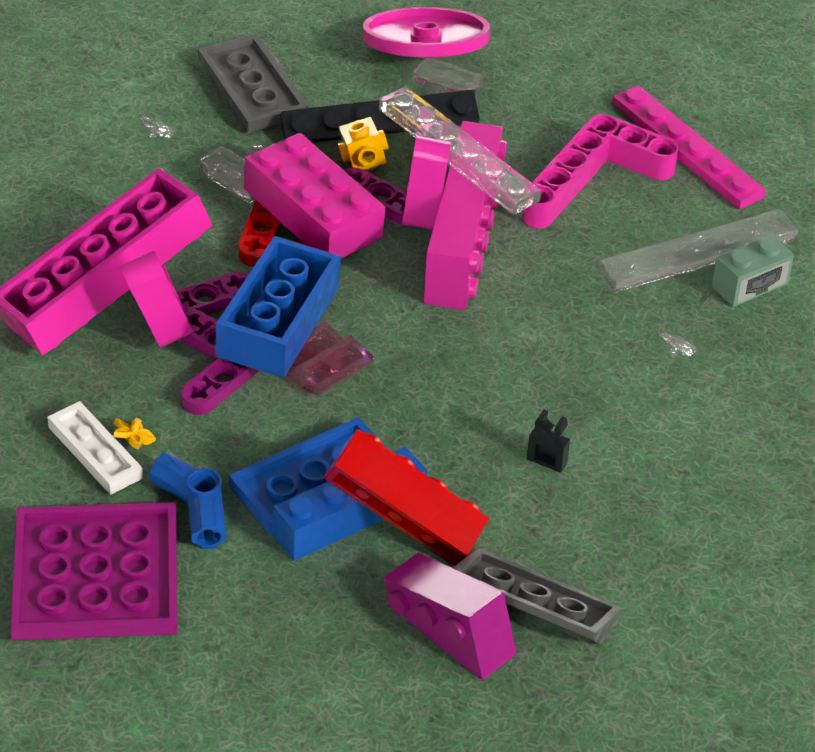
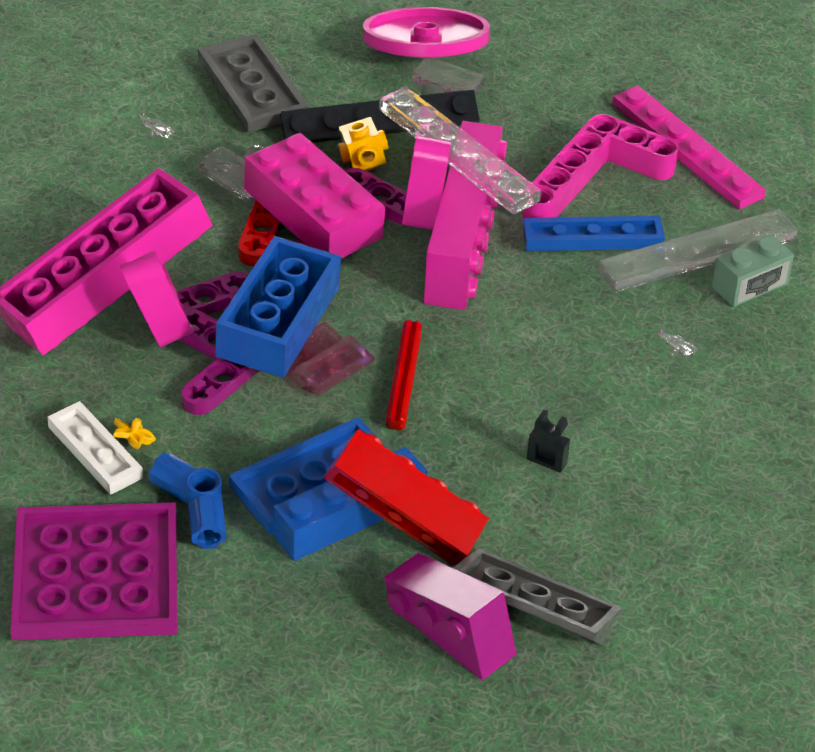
none -> red axle [385,320,422,430]
none -> blue plate [522,216,665,251]

